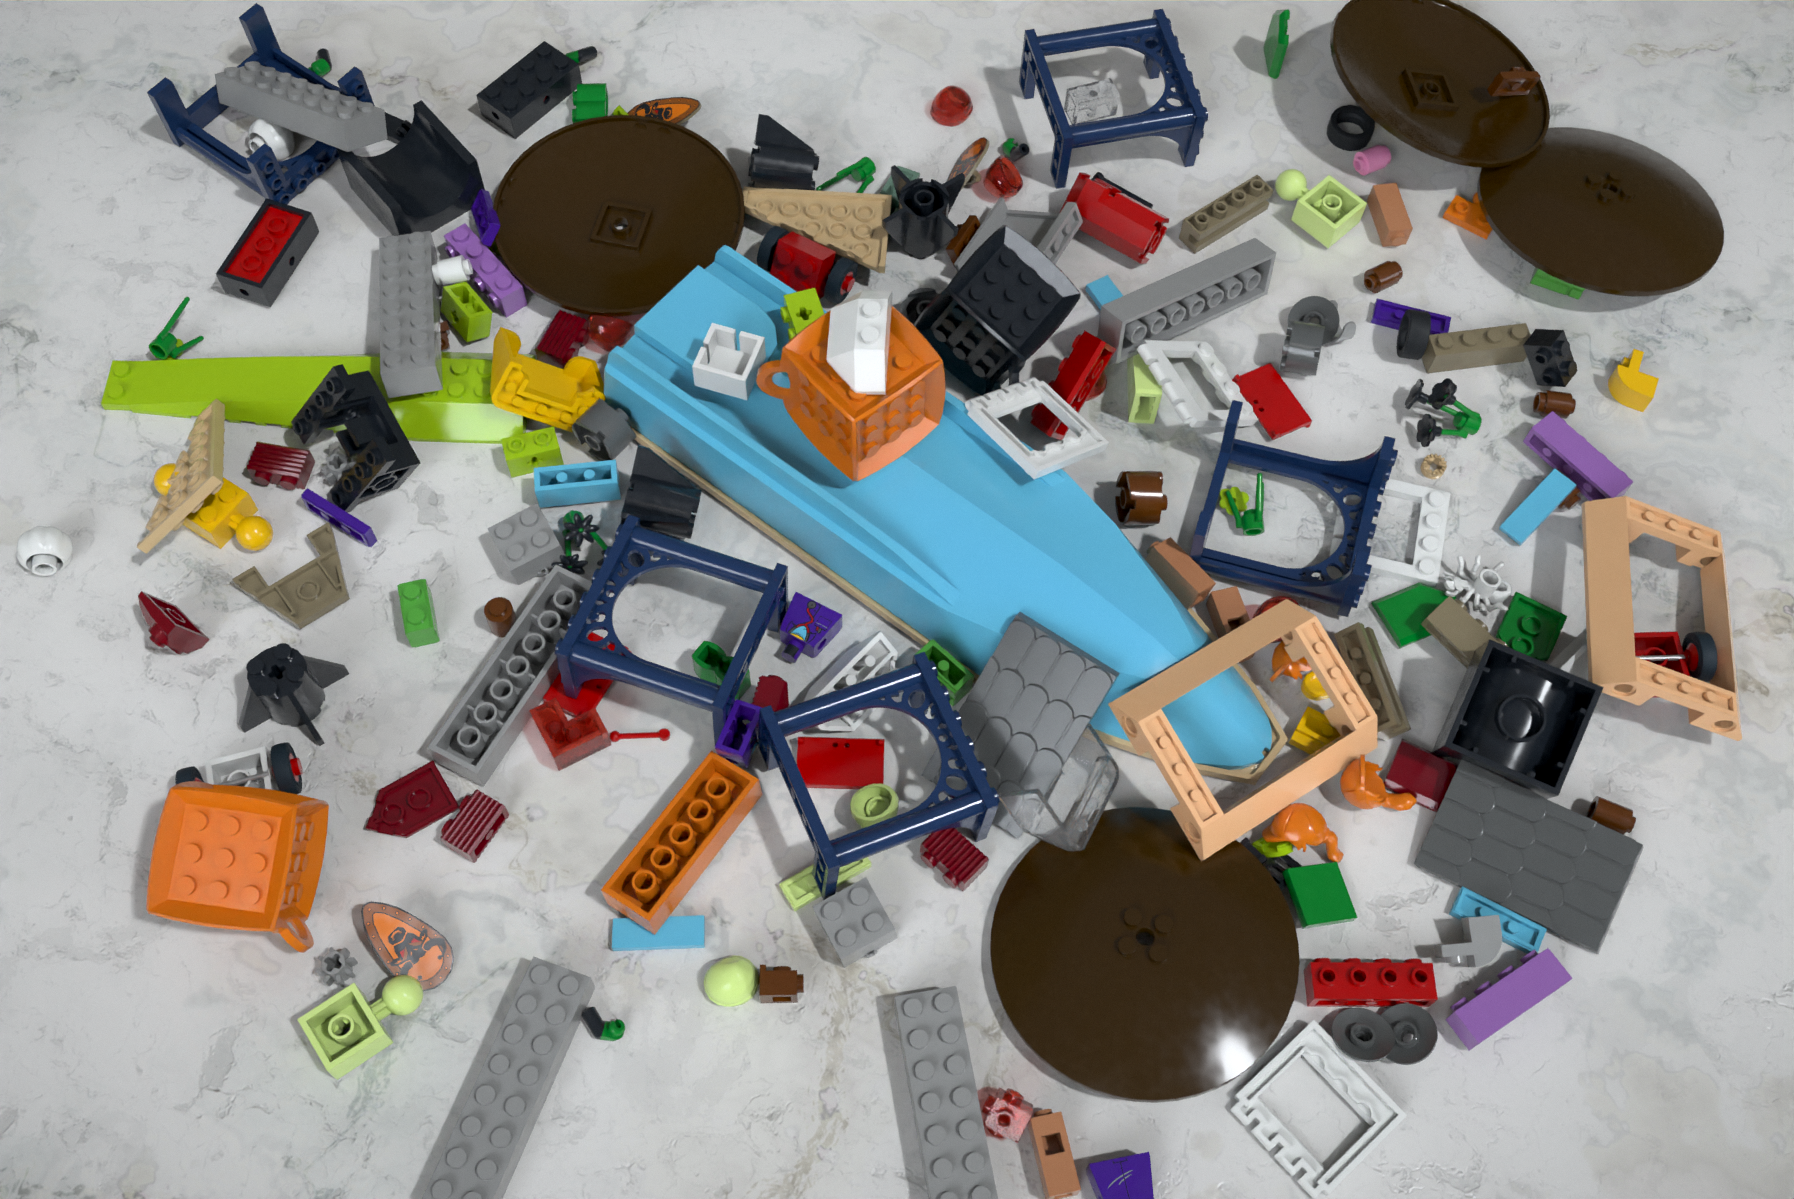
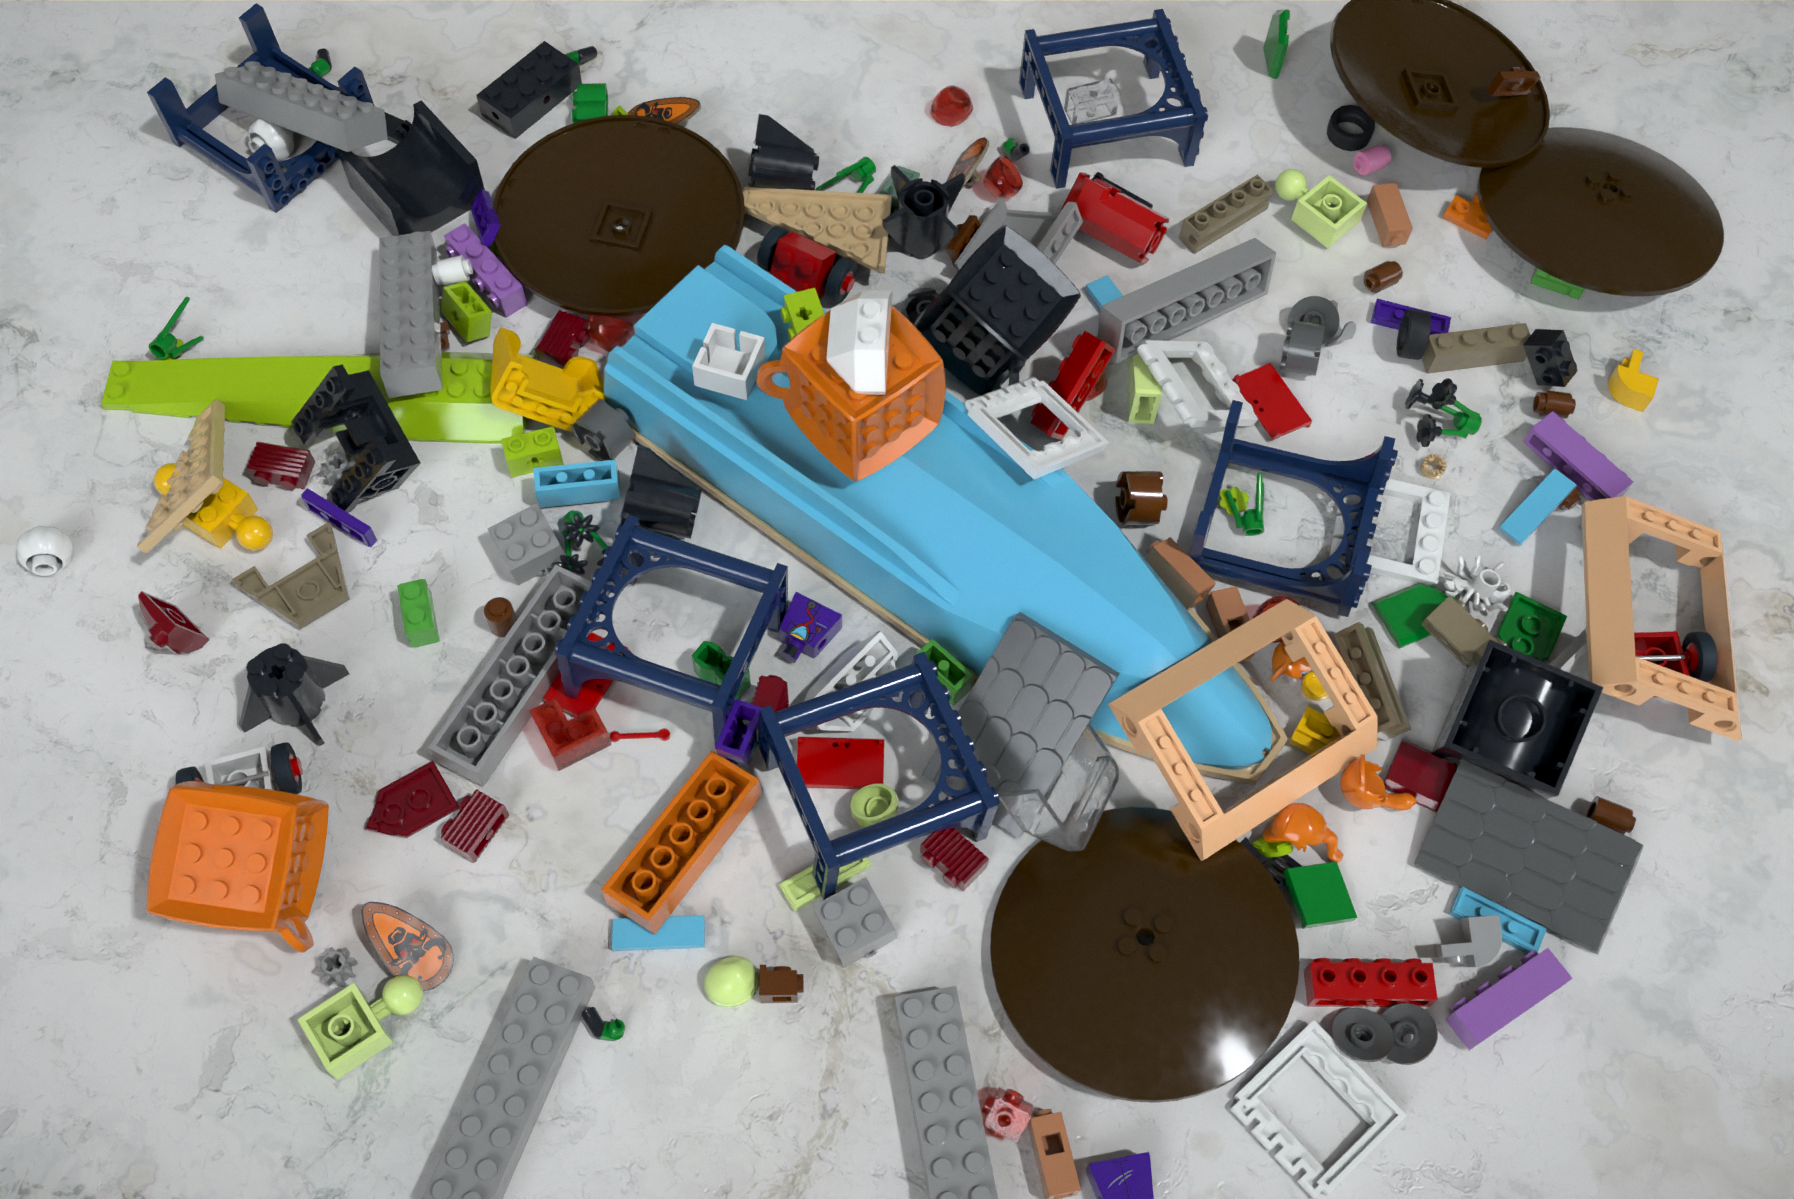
brick [216,198,319,307] -> none

